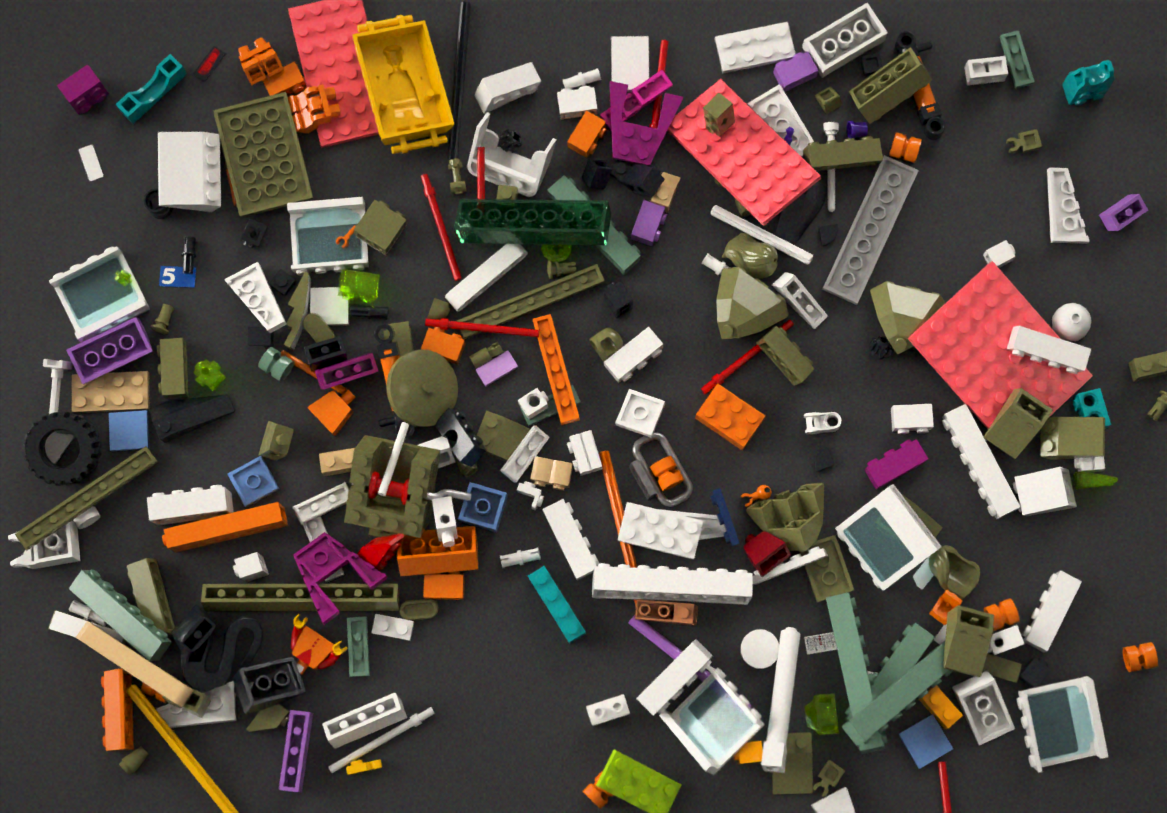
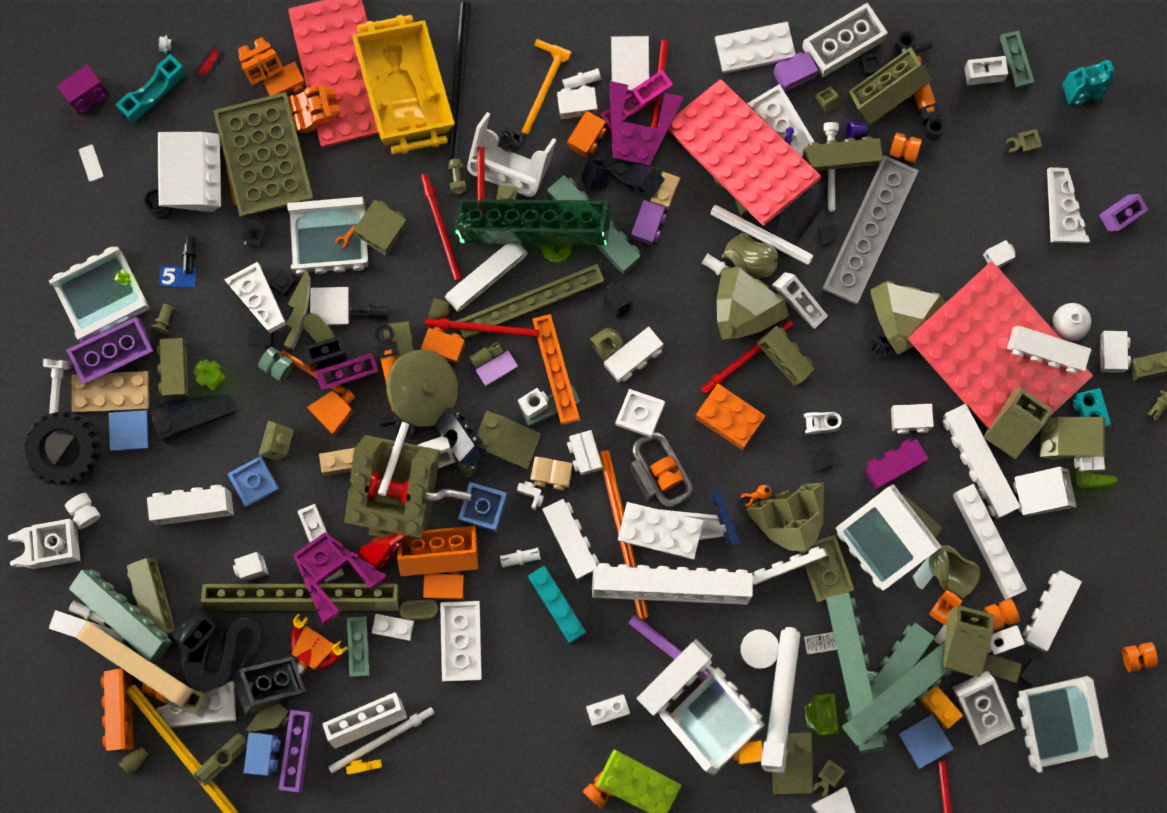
olive tile [15,446,158,551] -> none
orange brick [162,502,288,553] -> none
white tile [293,482,349,525] -> none
clear neon green brick [337,269,380,303] -> none
white torso [432,496,458,547] -> none
white wedge [475,62,541,114] -> none
white tile [500,425,550,483] -> none
olive pin [547,260,576,279] -> none
nougat slope [635,600,698,626] -> none
olive brick [703,93,735,137] -> none
dark red torso [743,531,791,577] -> none
none -> white plate [159,35,171,54]
none -> olive piece [193,733,248,786]
none -> medium blue brick [244,733,281,776]
none -> white plate [440,601,482,681]
none -> light orange bar [521,39,572,136]
none -> white brick [953,484,1027,600]
none -> white brick [1100,331,1131,373]

